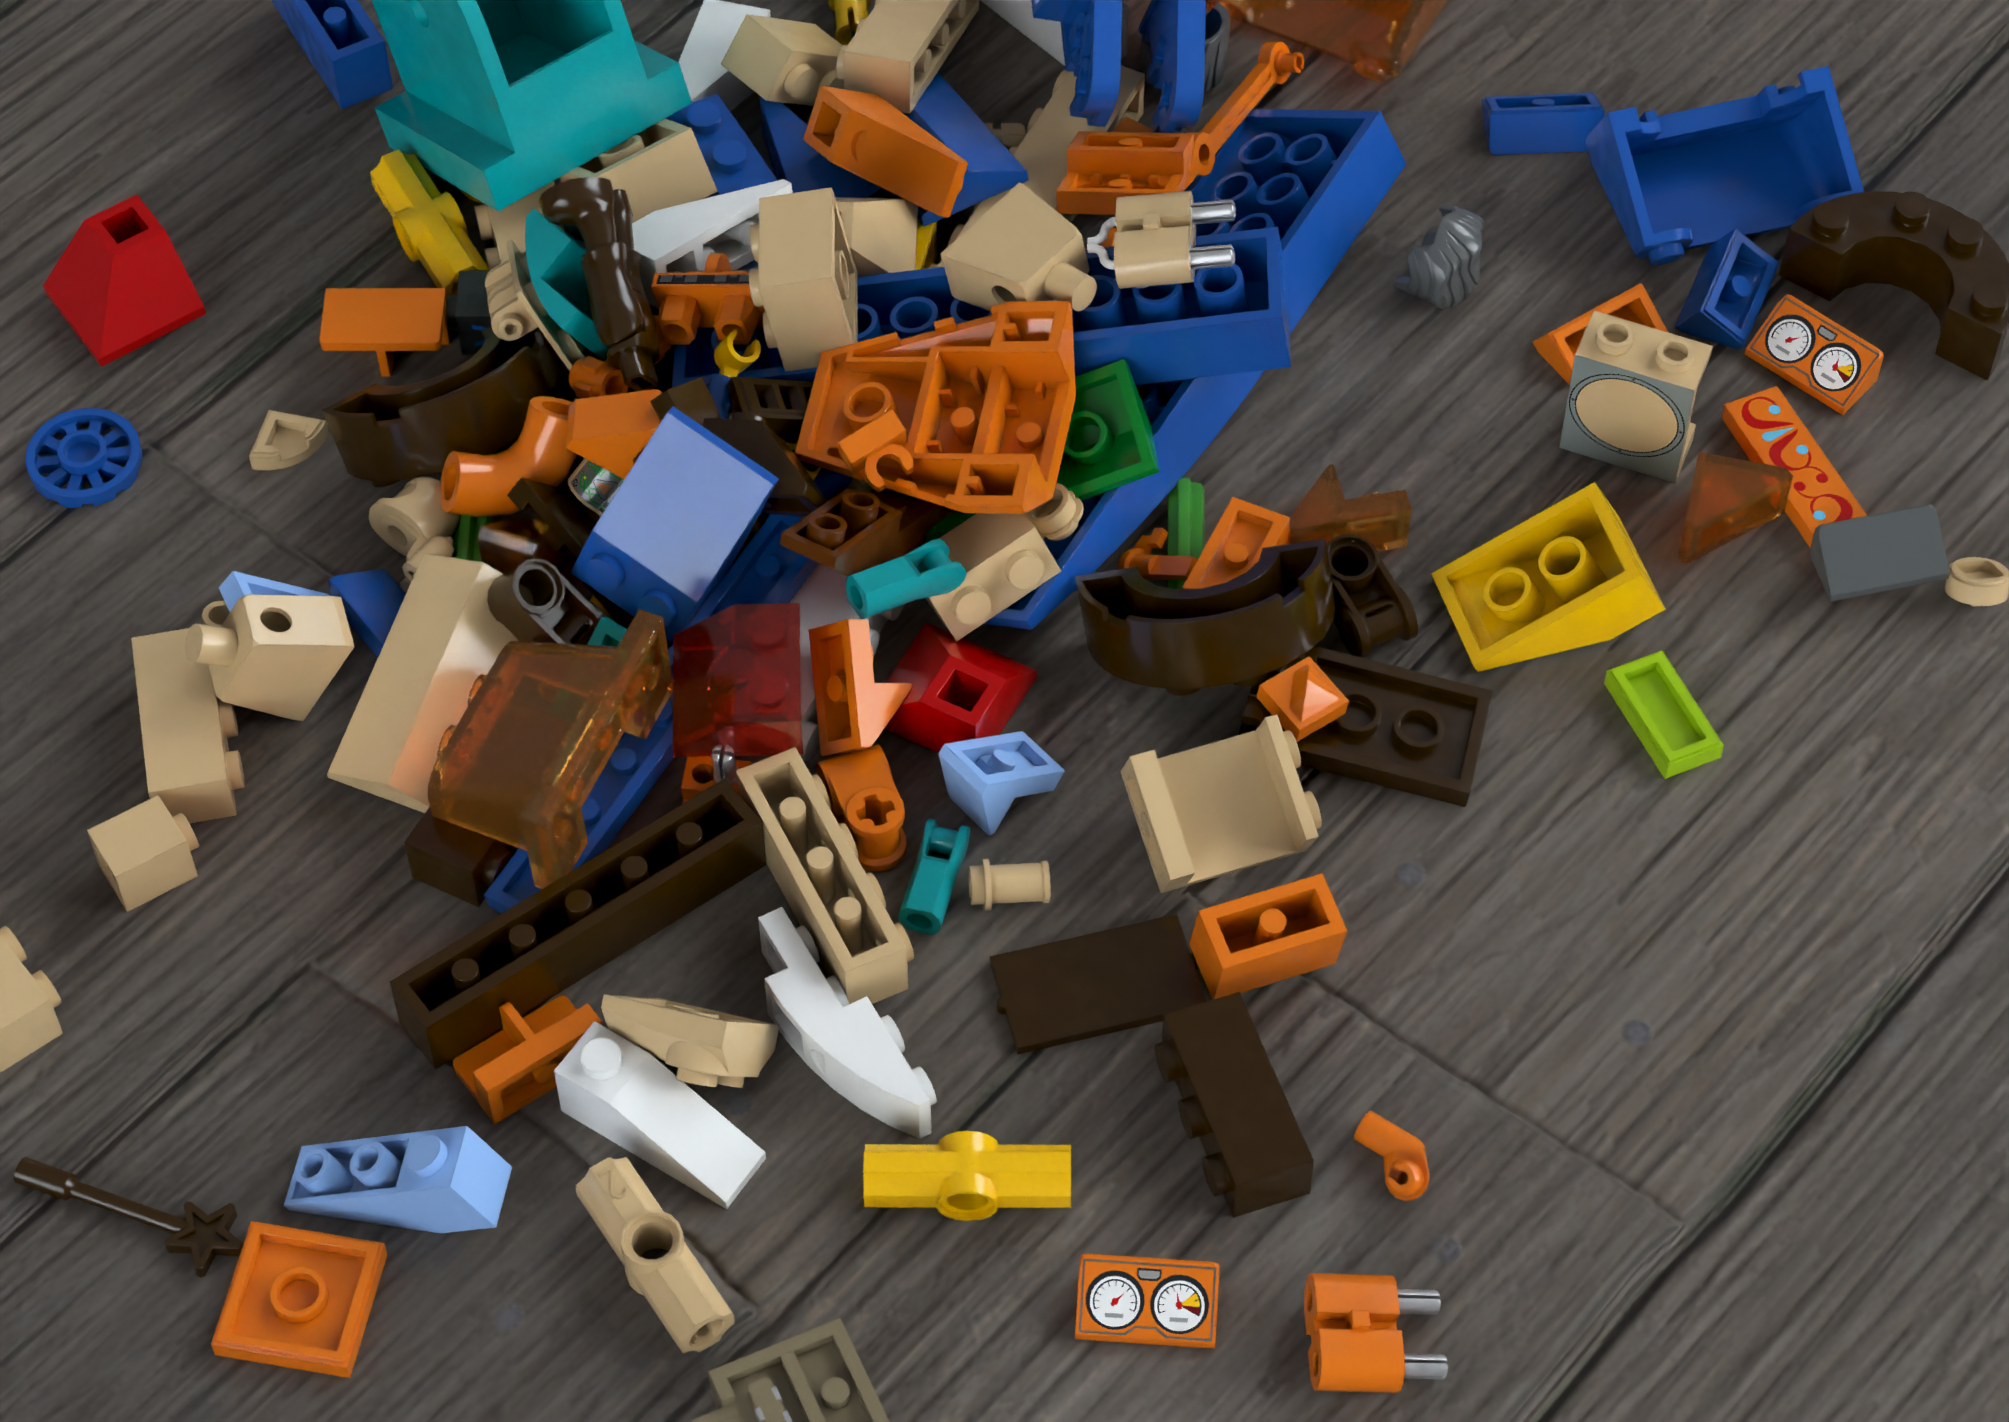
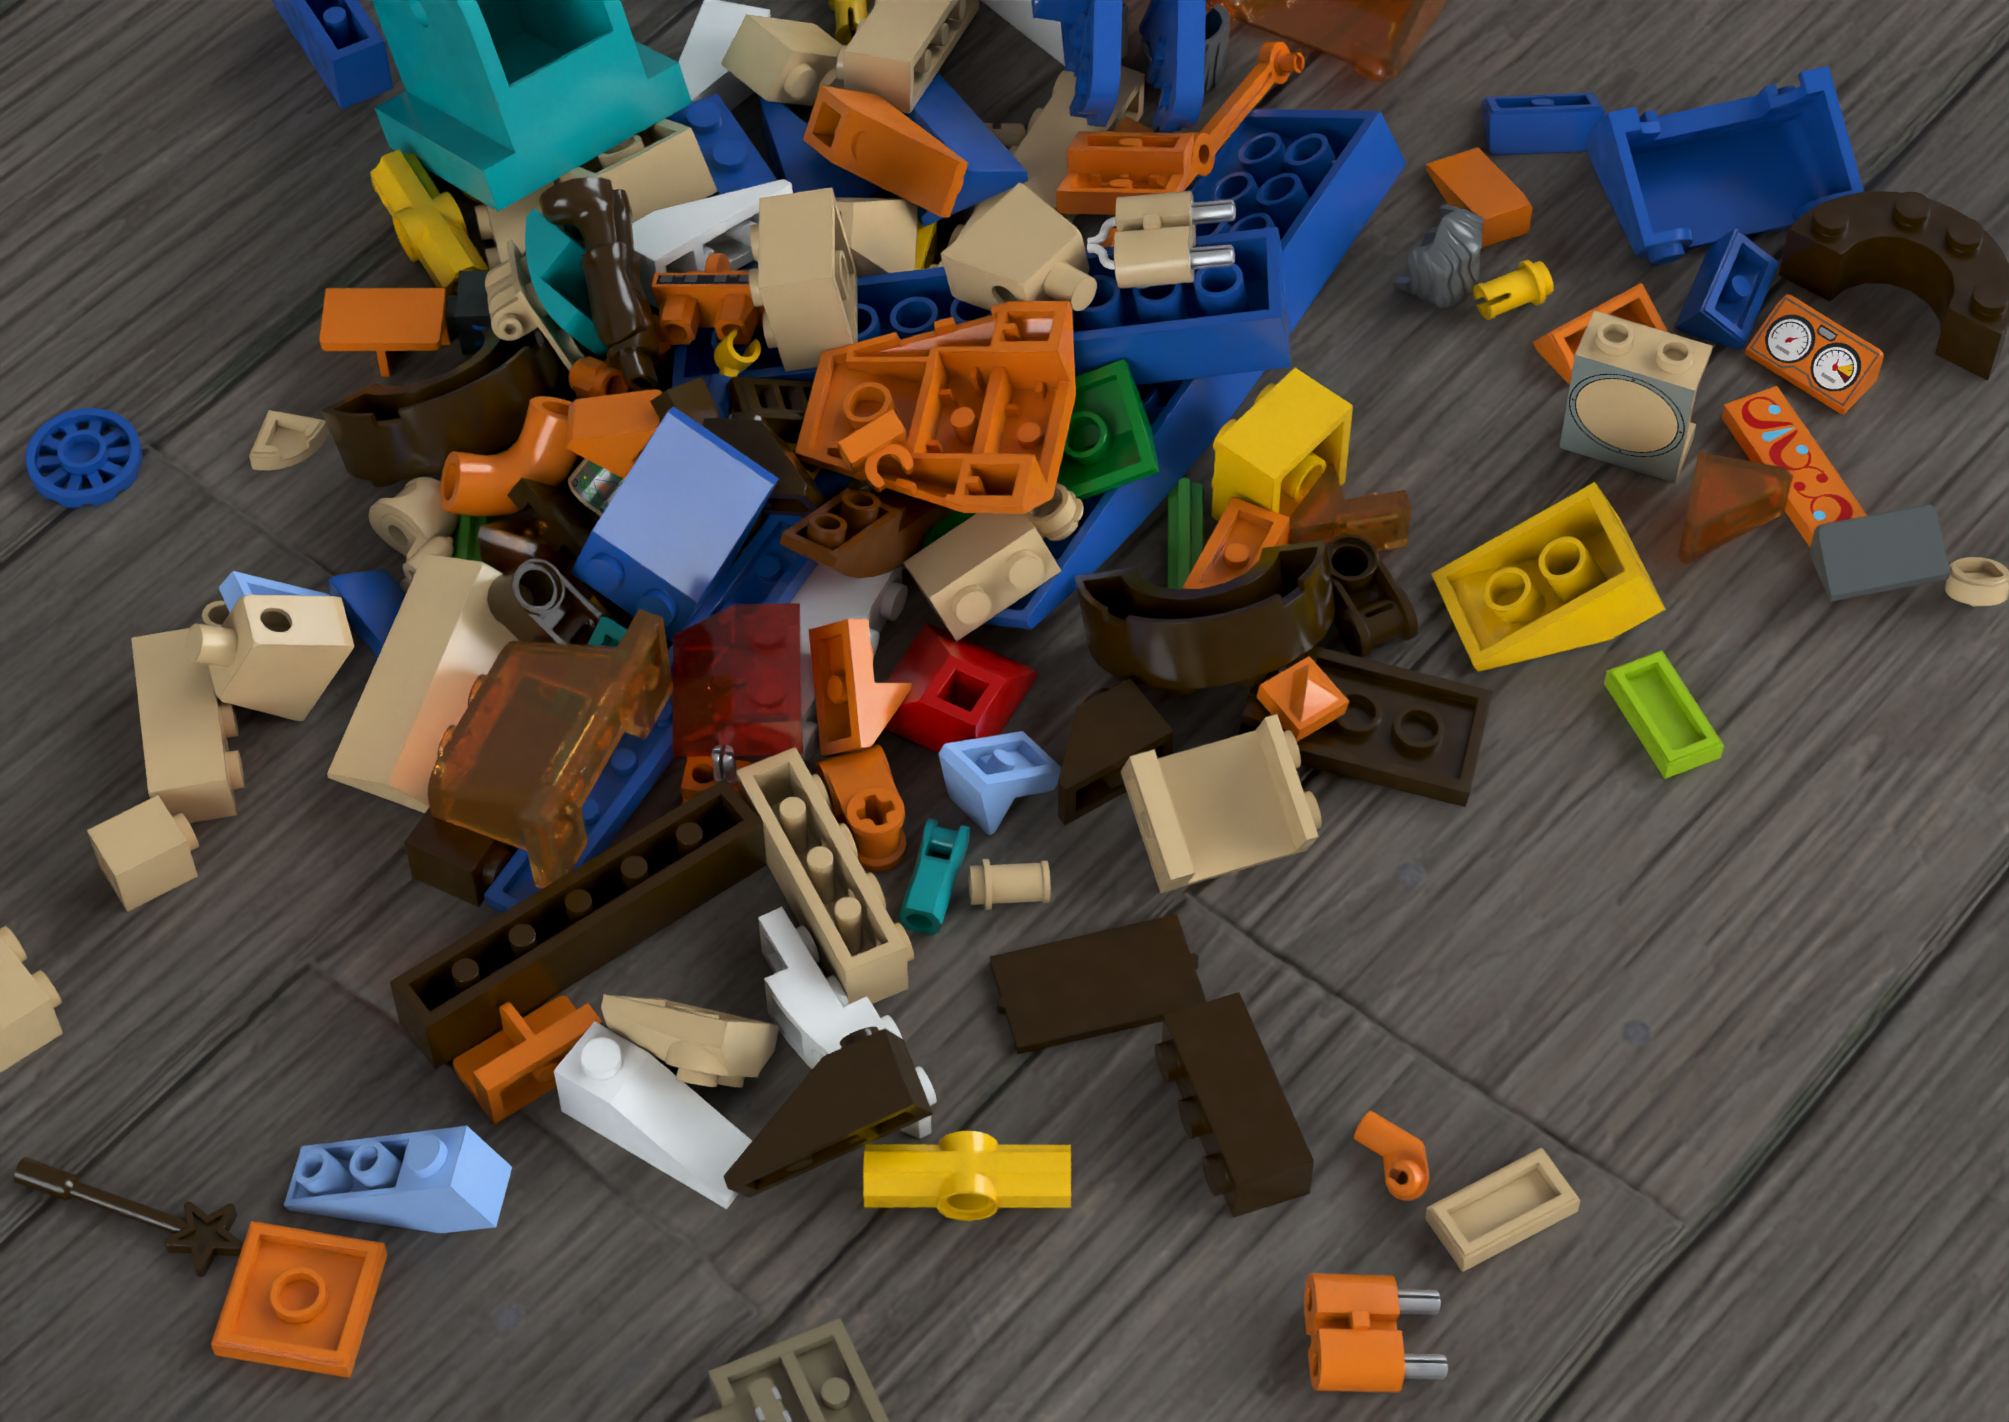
red slope [43,194,206,367] -> none
tan piece [576,1157,734,1353] -> none
teal bar [846,539,966,619] -> none
slope [1075,1254,1220,1349] -> none
orange piece [1117,528,1198,580] -> none
orange brick [1189,873,1347,1000] -> none
none -> dark brown slope [723,1027,933,1198]
none -> dark brown slope [1058,678,1174,825]
none -> yellow brick [1211,368,1353,536]
none -> tan tile [1425,1148,1580,1272]
none -> orange slope [1426,147,1533,248]
none -> yellow pin [1473,260,1554,321]

